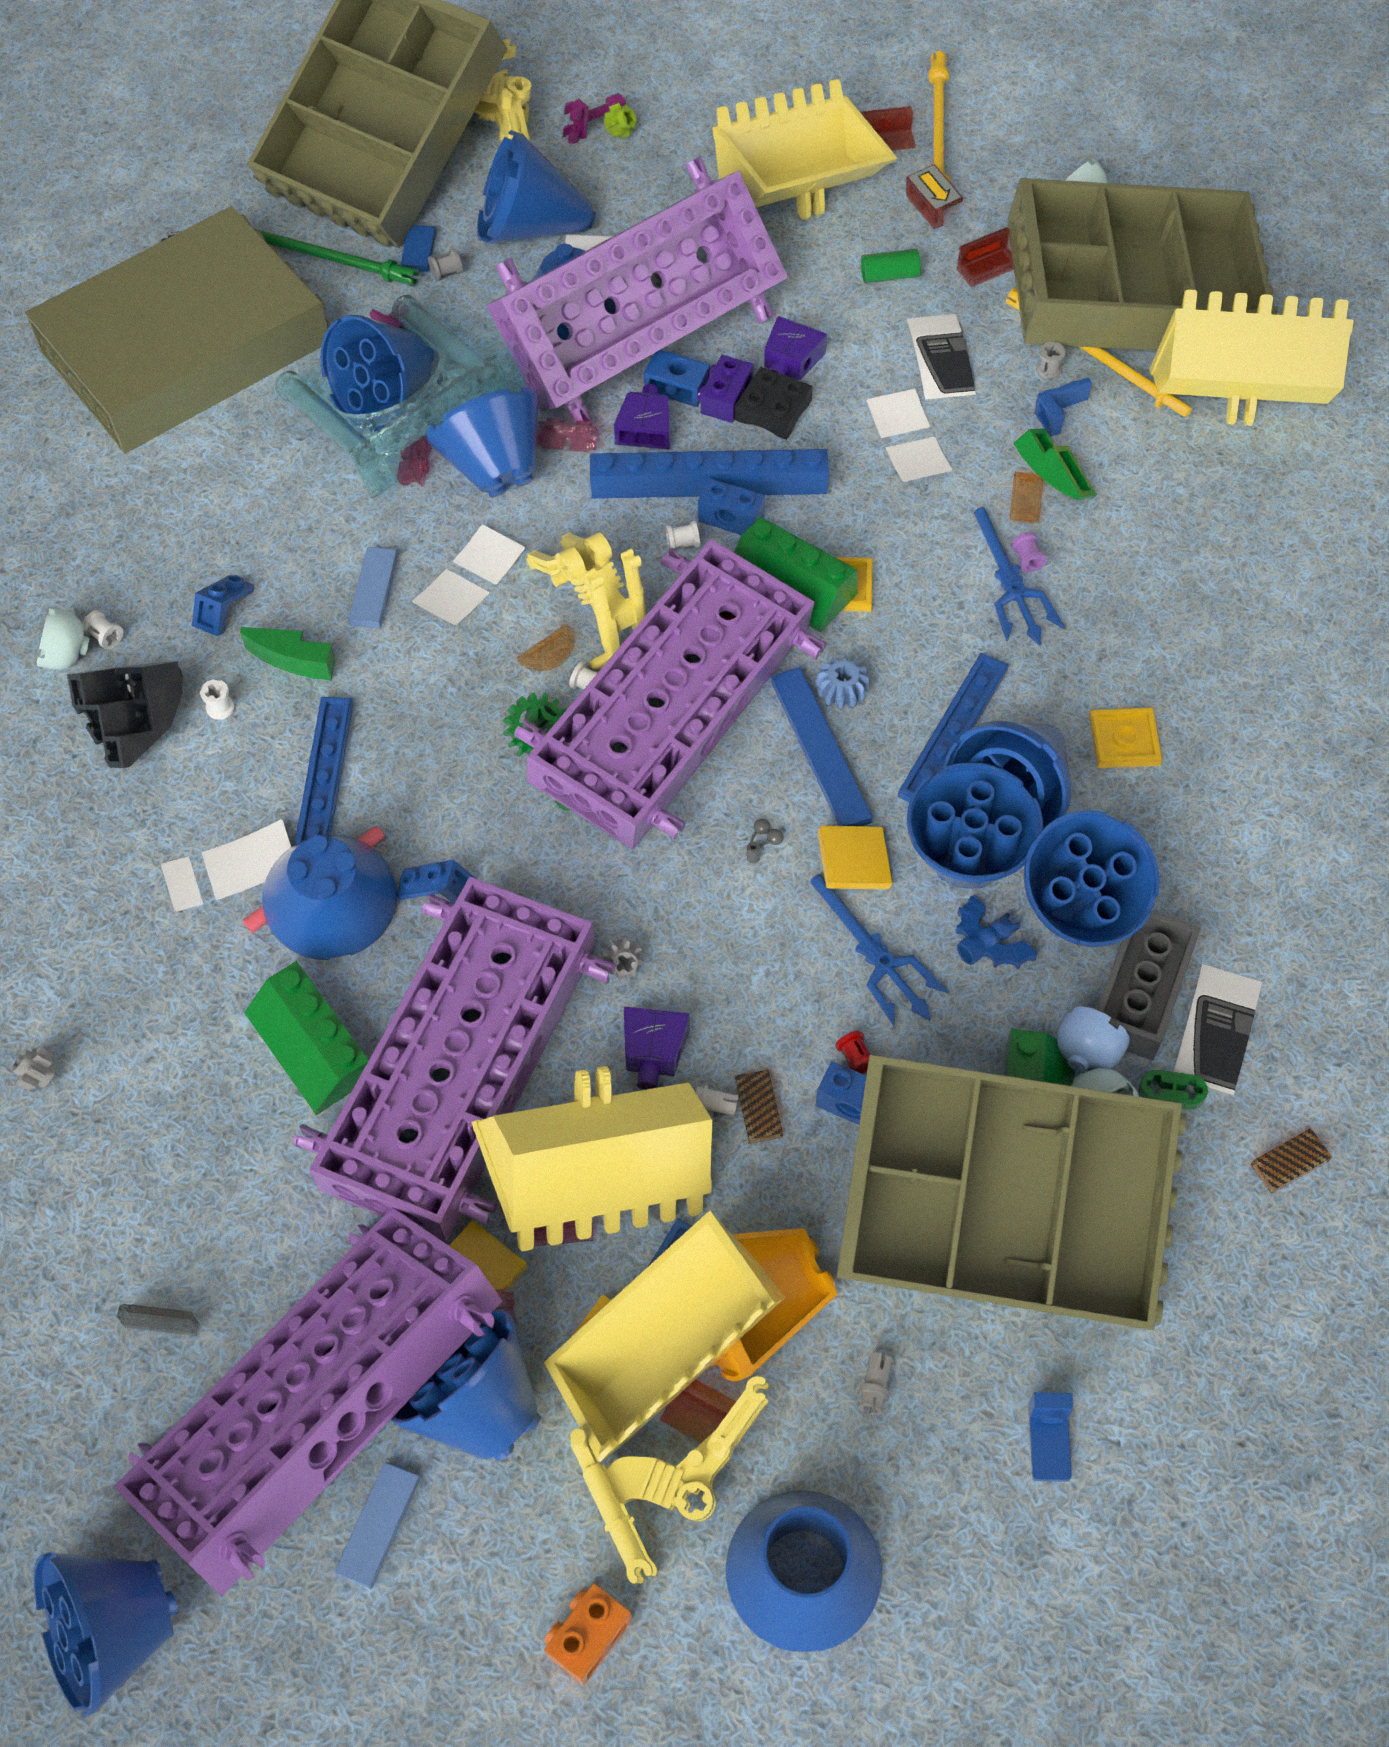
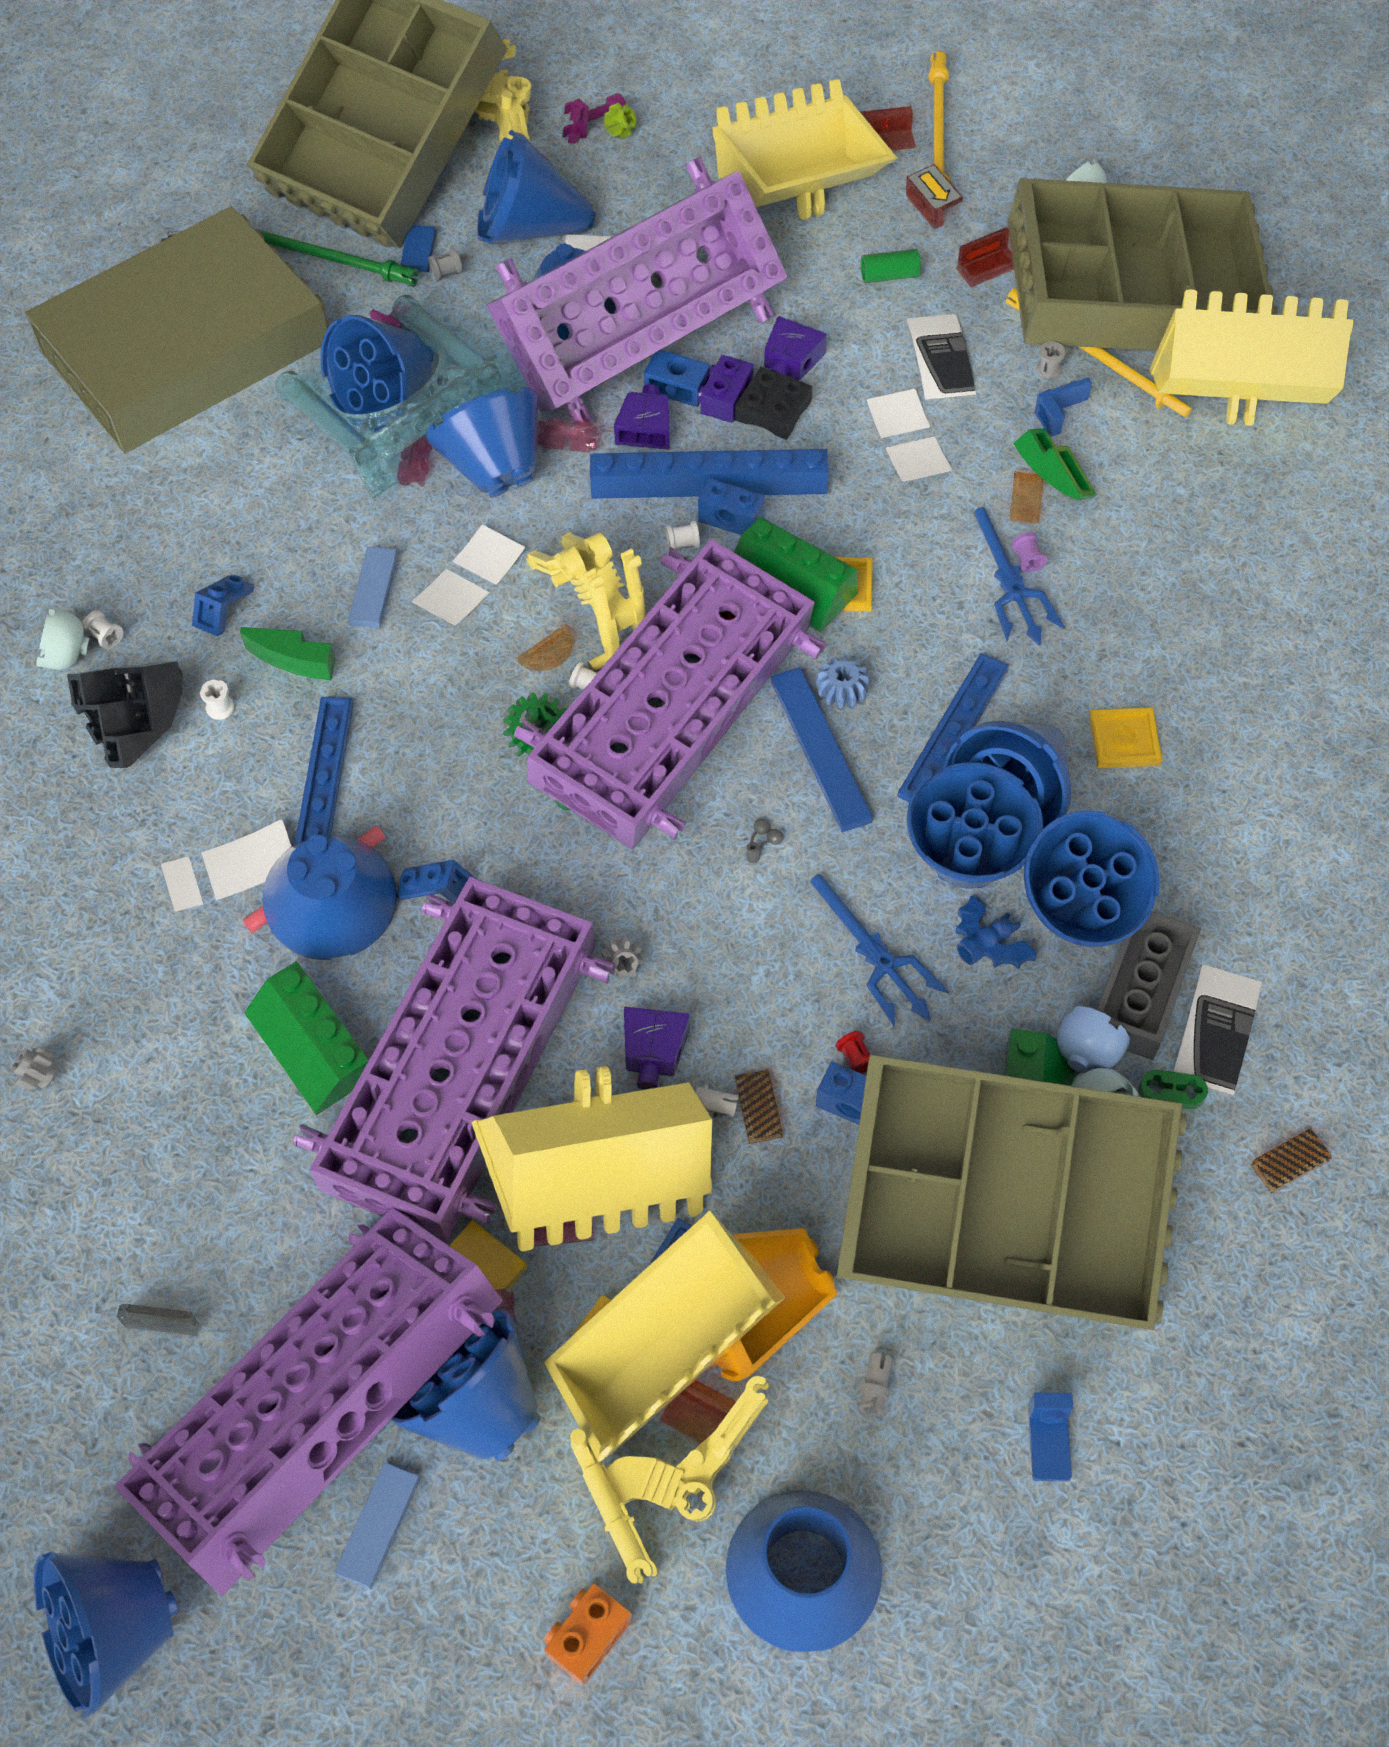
yellow tile [817,825,893,889] -> none

